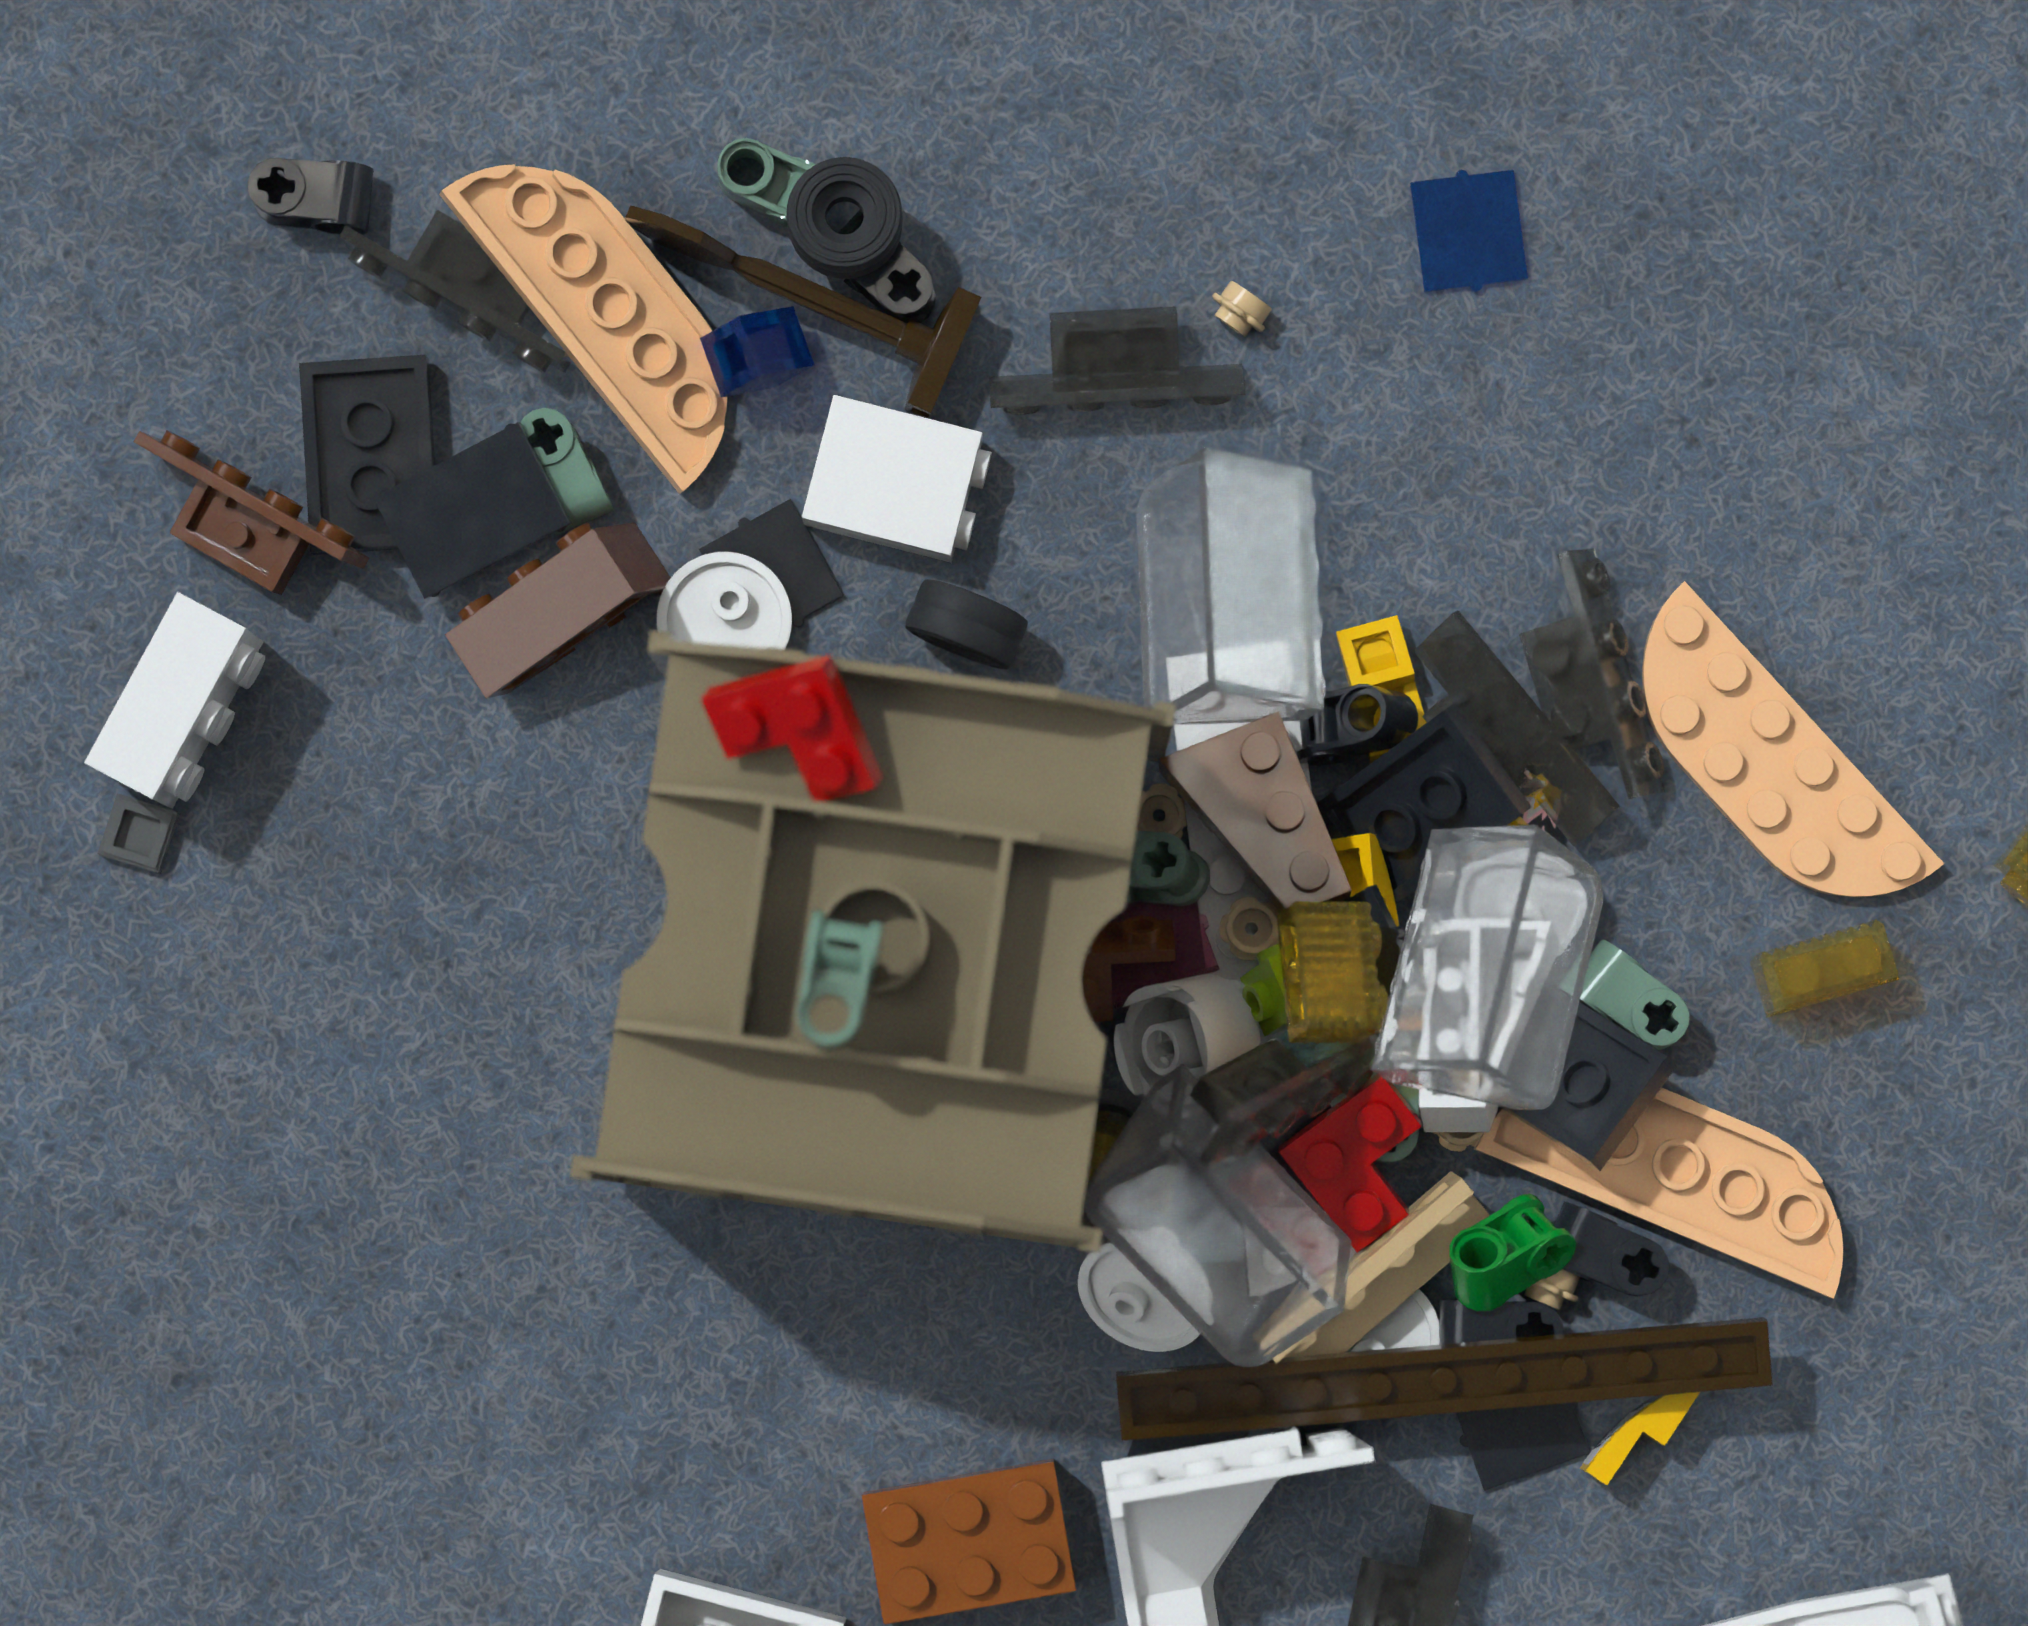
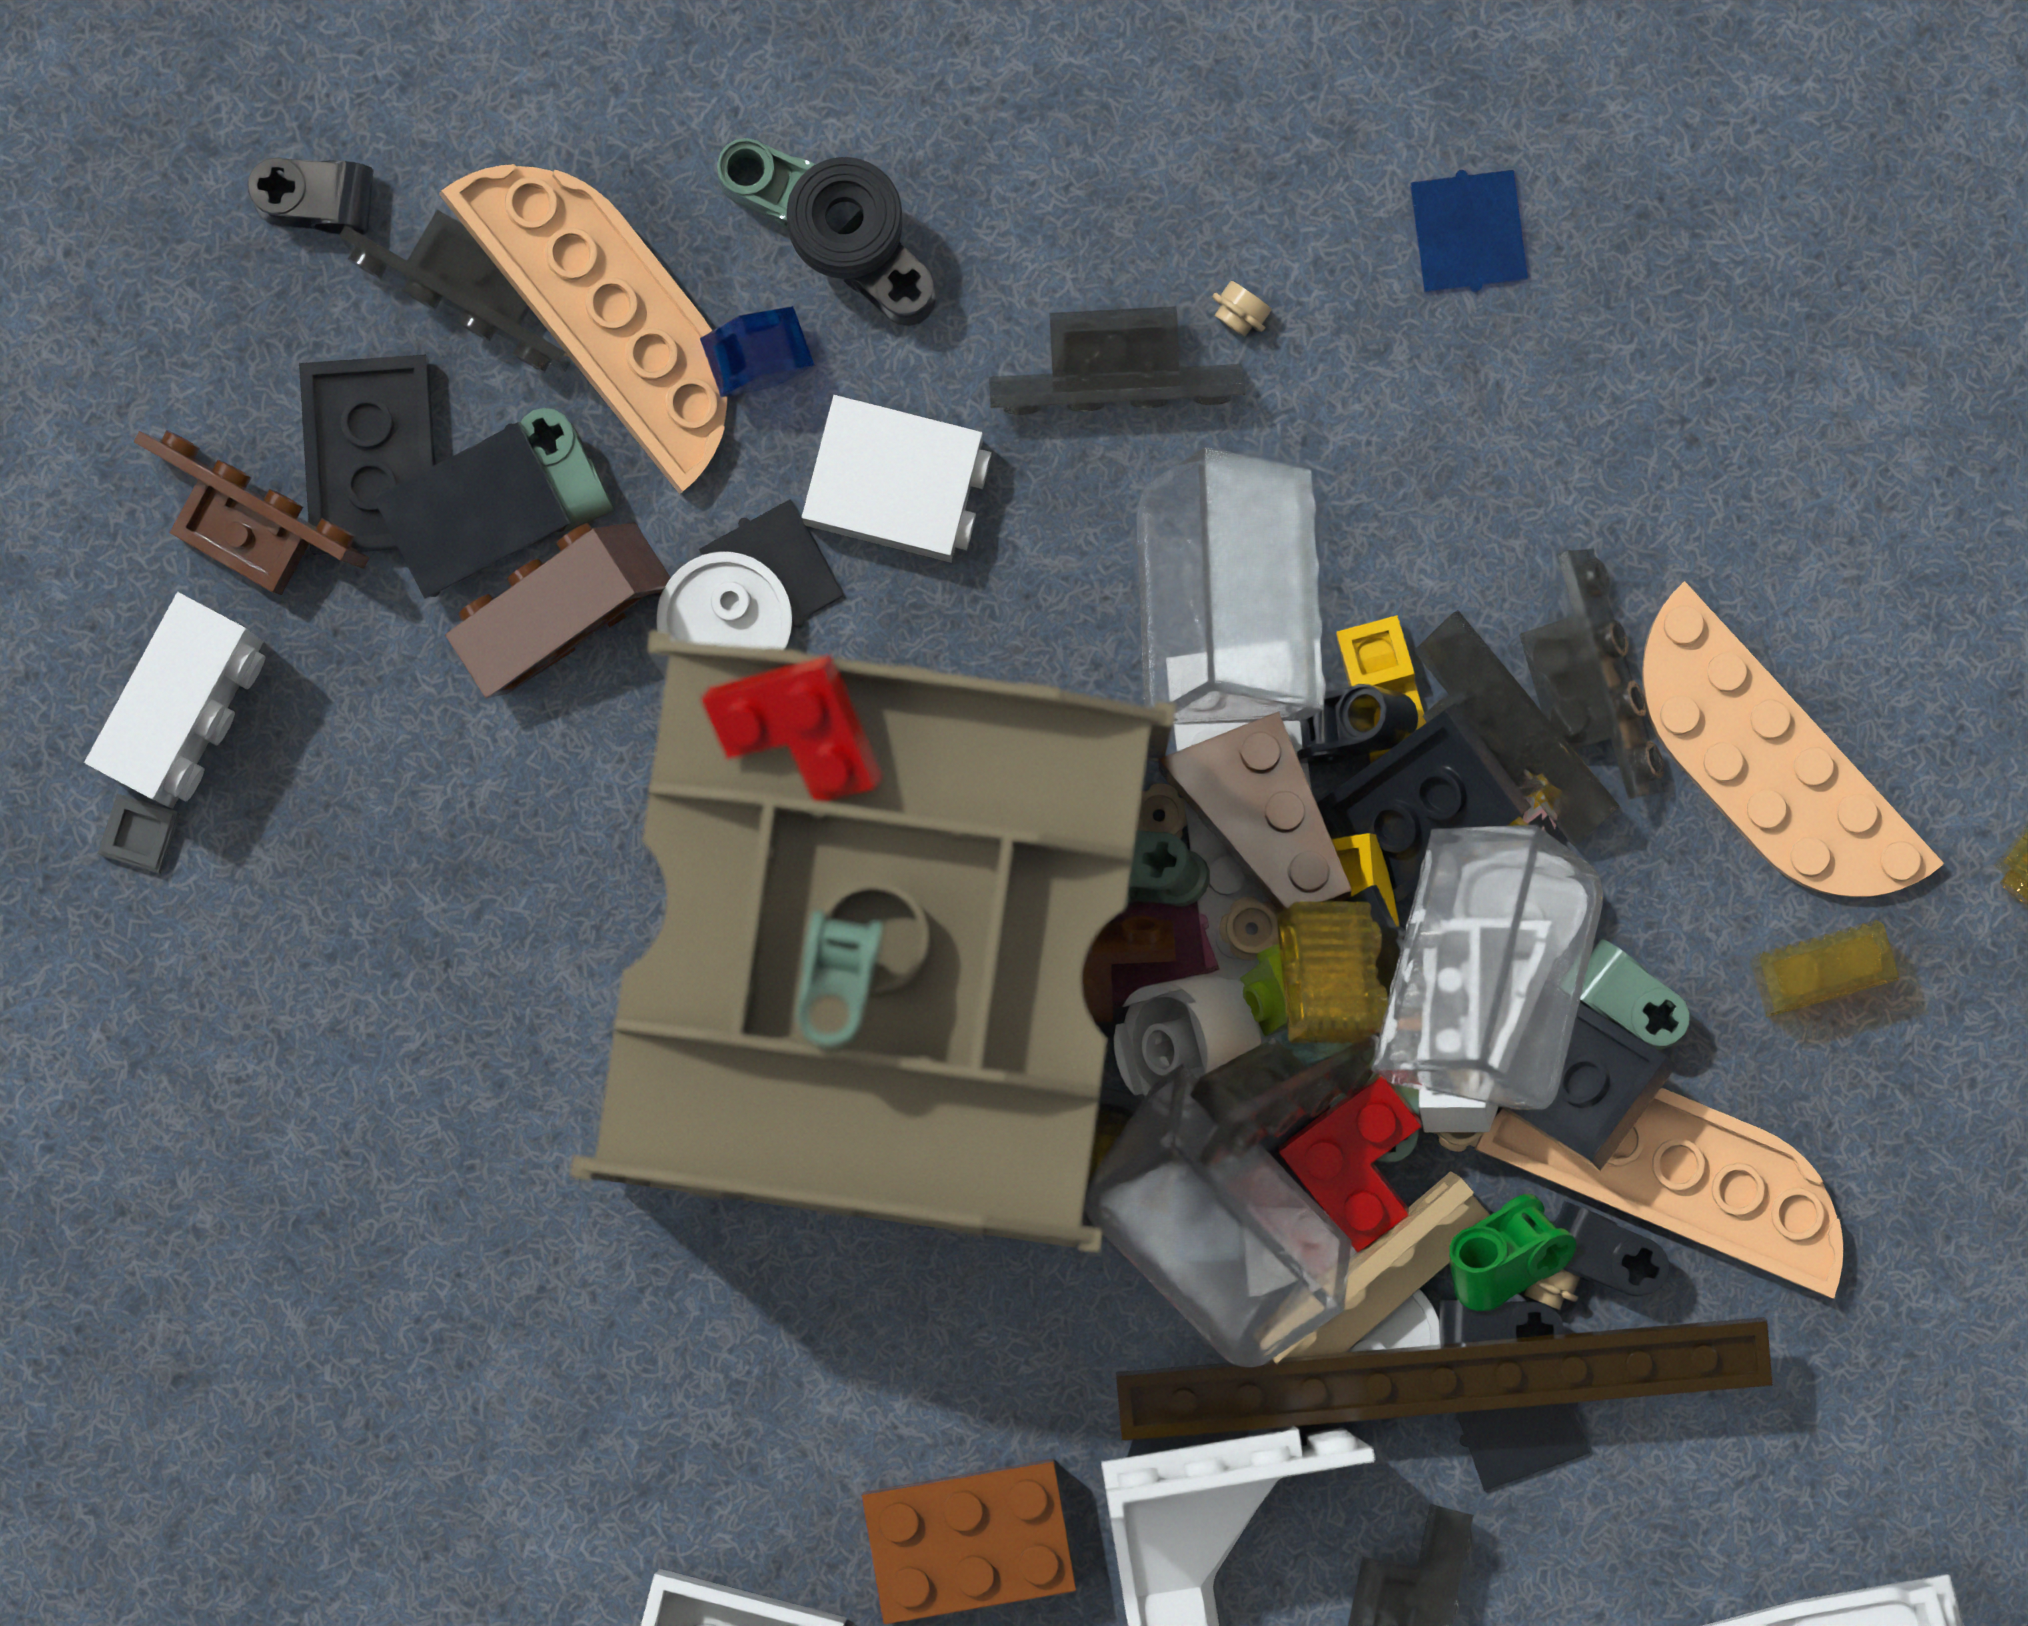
dark brown piece [625,205,982,418] -> none
black tyre [905,579,1028,670] -> none
white piece [1078,1228,1214,1352] -> none
yellow slope [1580,1392,1700,1485] -> none

